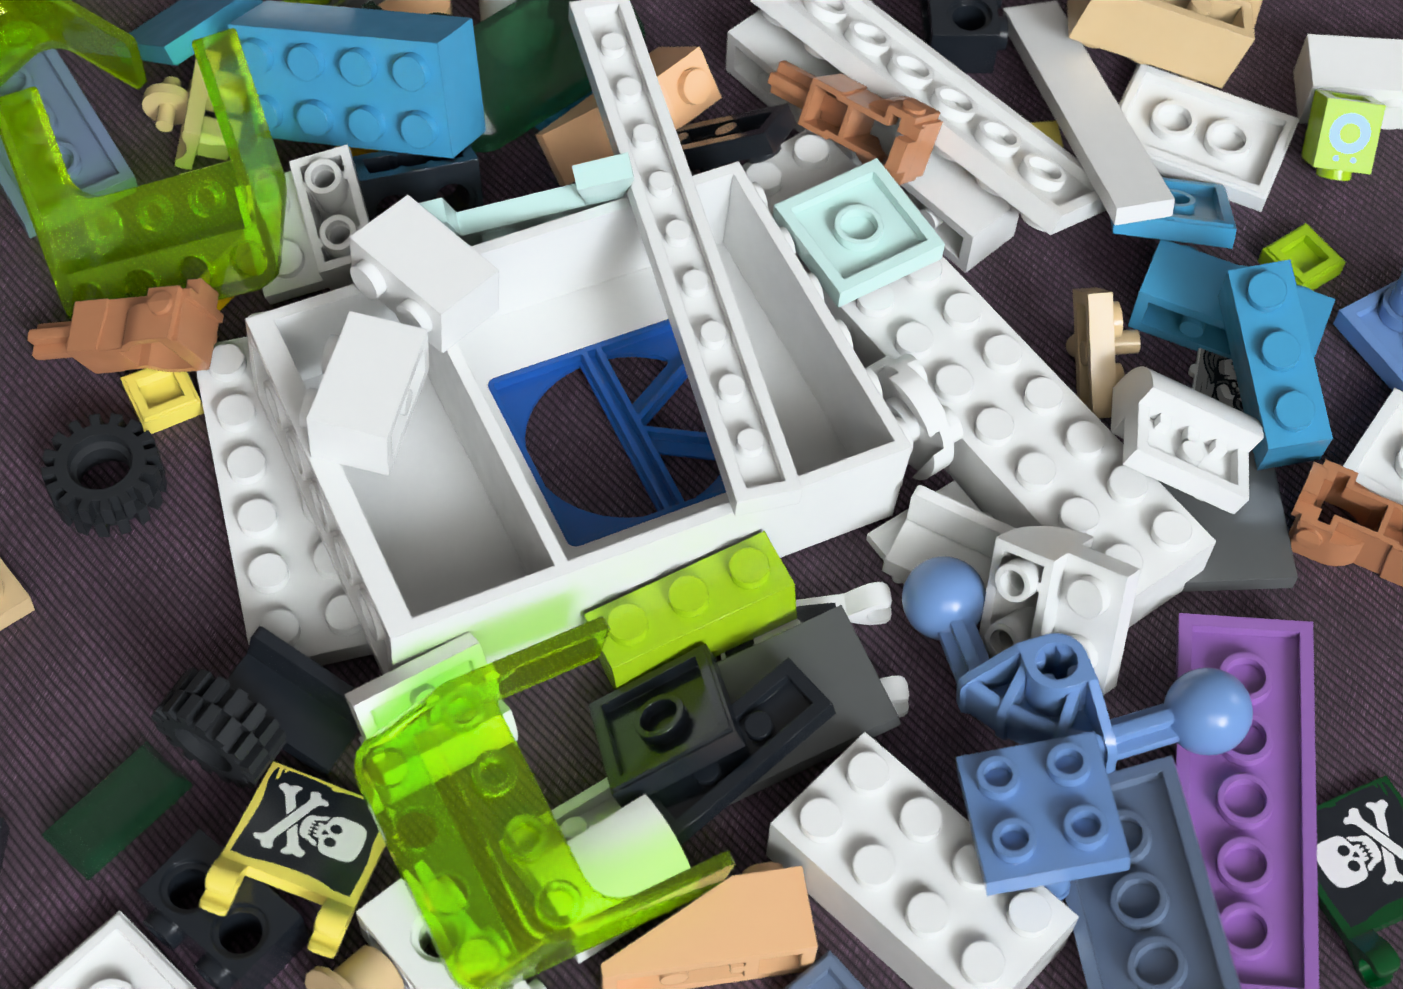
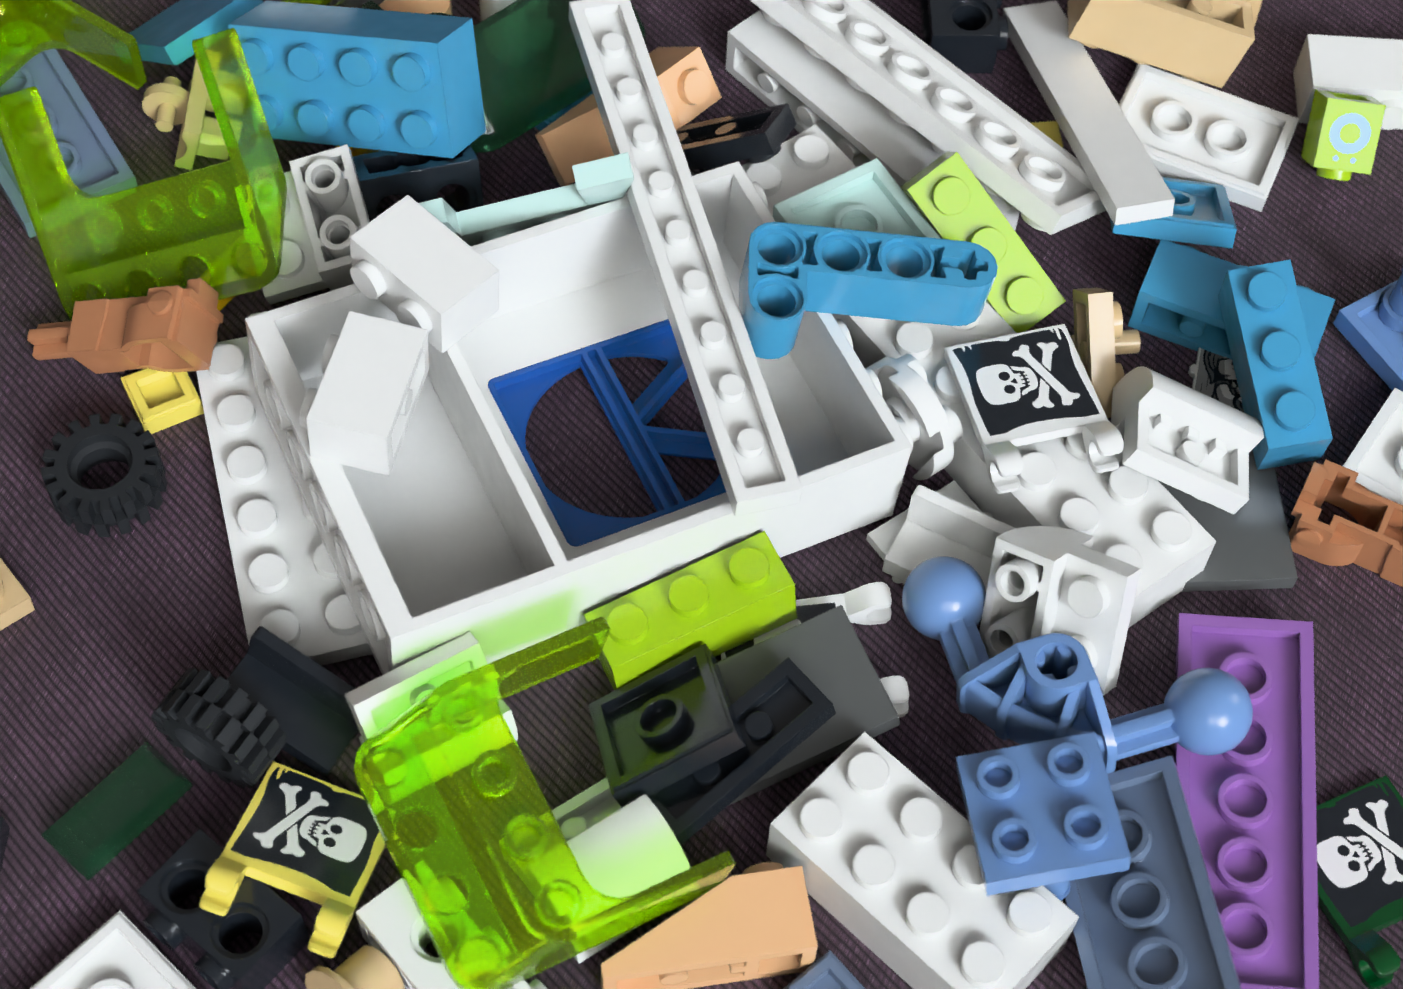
nougat piece [767,60,943,185] -> none
lime tile [1258,223,1346,291] -> none
none -> dark azure beam [739,222,998,359]
none -> brick [900,151,1066,333]
none -> flag [944,324,1124,494]

